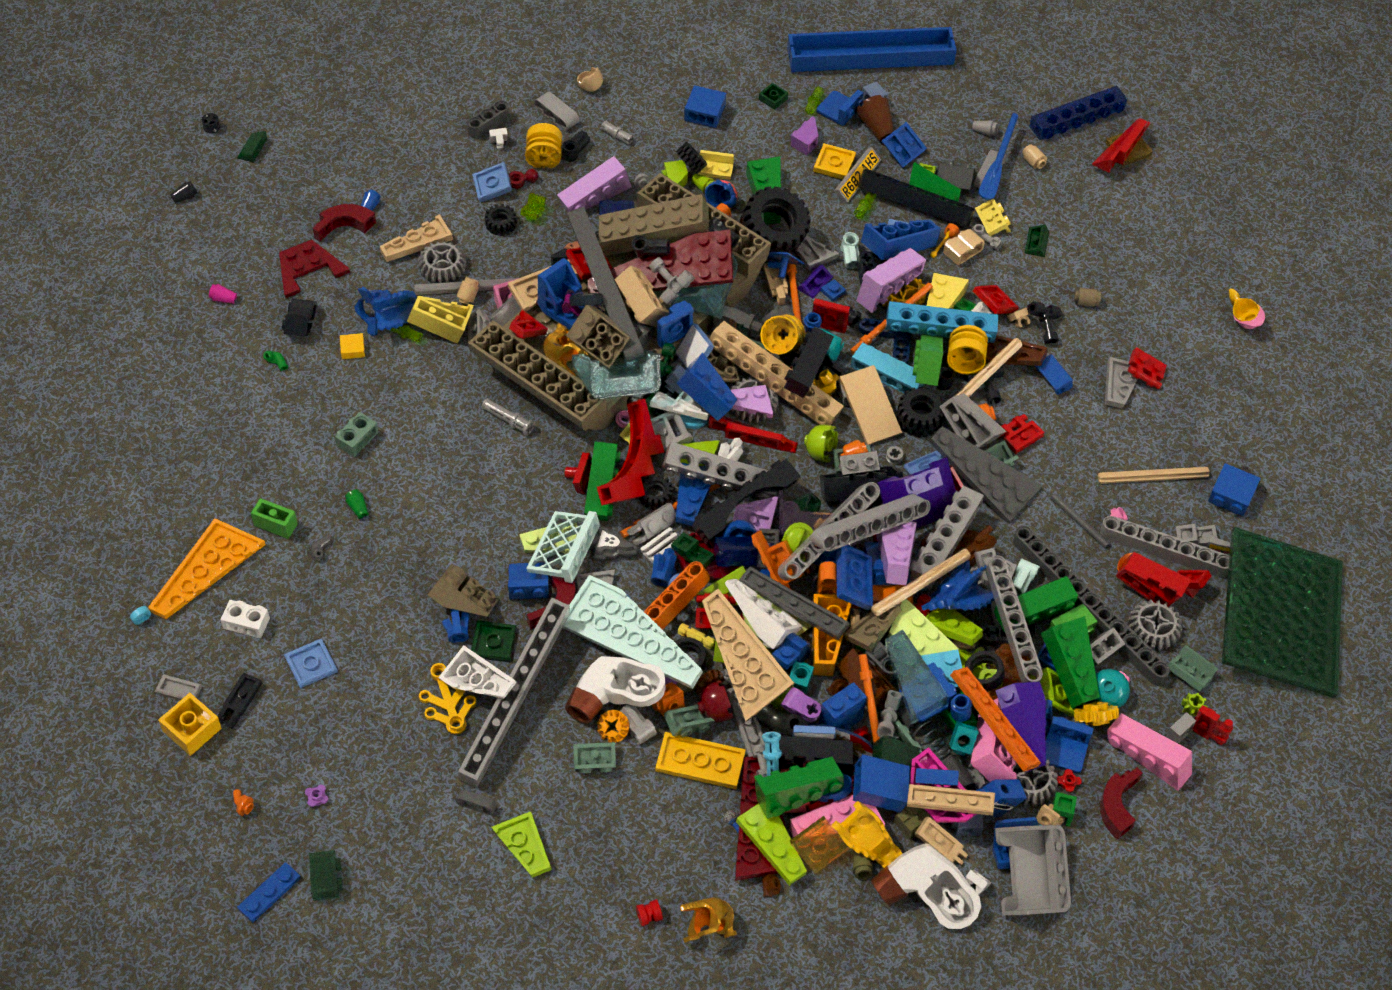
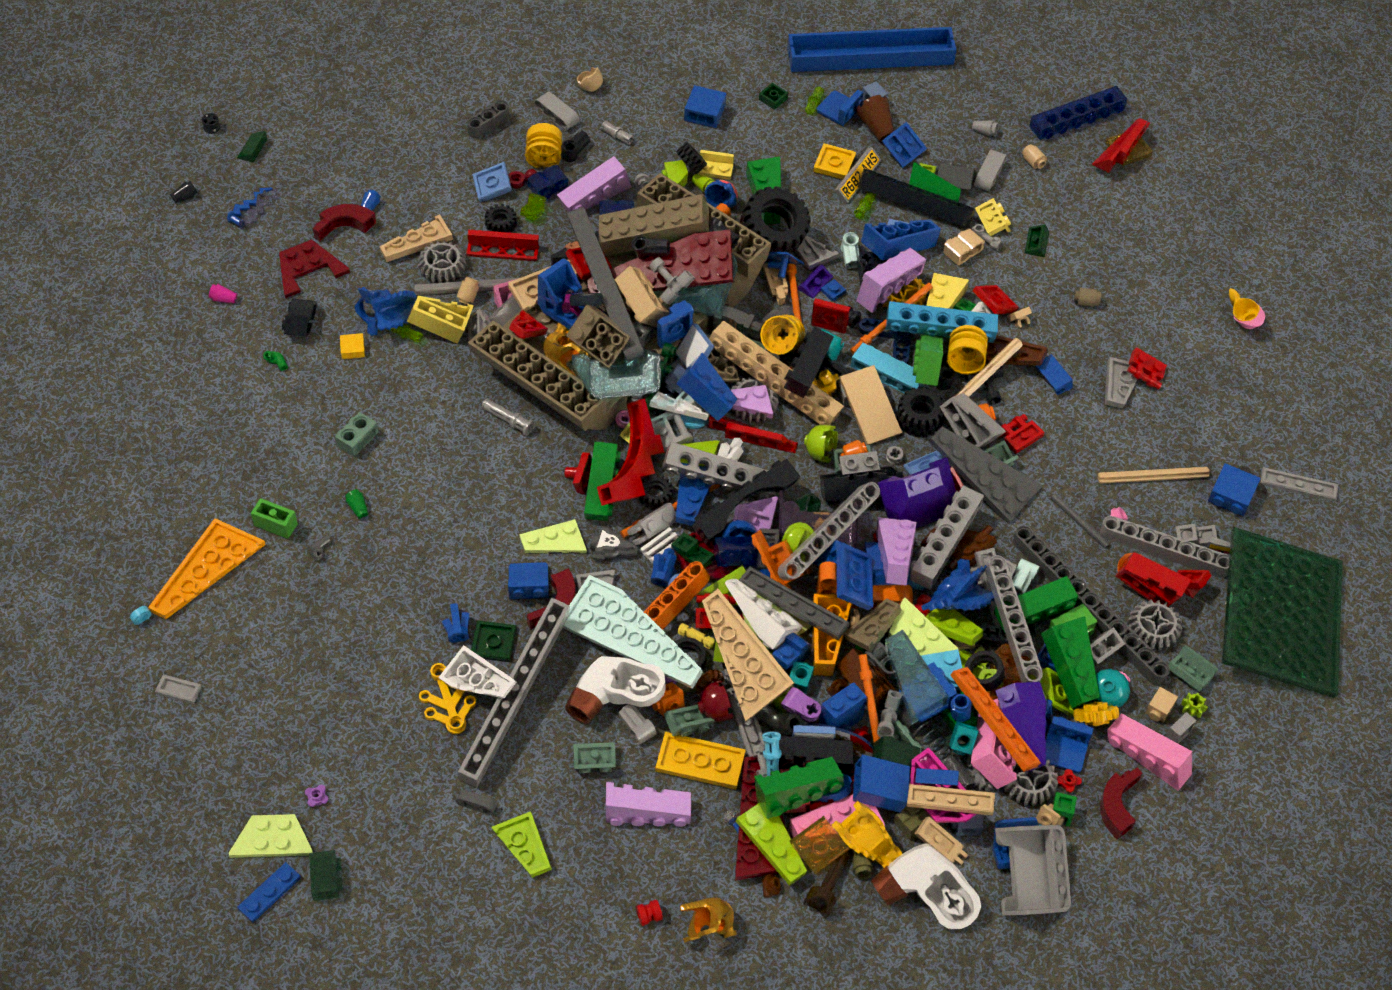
yellow brick [158,693,222,756] -> none
black hinge [217,673,263,729] -> none
white brick [221,600,270,638] -> none
orange plate [233,789,254,816] -> none
medium blue tile [284,638,338,688] -> none
dark tan slope [428,563,499,617] -> none
white tile [489,128,507,149] -> none
light aqua fence [526,511,600,583] -> none
light orange gear [597,710,629,743] -> none
medium lavender slope [791,116,818,155] -> none
blue cone [804,312,822,333] -> none
light grey beam [811,494,930,551] -> none
tan axle [871,549,971,616] -> none
hinge [930,223,960,258] -> none
white tile [966,870,992,895] -> none
blue torso [976,779,1027,817] -> none
blue piece [978,113,1018,200] -> none
black bar [1027,301,1062,344] -> none
red plate [1192,705,1233,745] -> none
none -> piece [227,188,280,230]
none -> yellowish green wing [229,814,313,858]
none -> red fence [466,229,539,261]
none -> clear blue brick [528,165,568,200]
none -> lavender wedge [606,782,691,827]
none -> dark brown piece [803,842,853,918]
none -> tan brick [1145,687,1178,723]
none -> light grey tile [1260,467,1338,502]

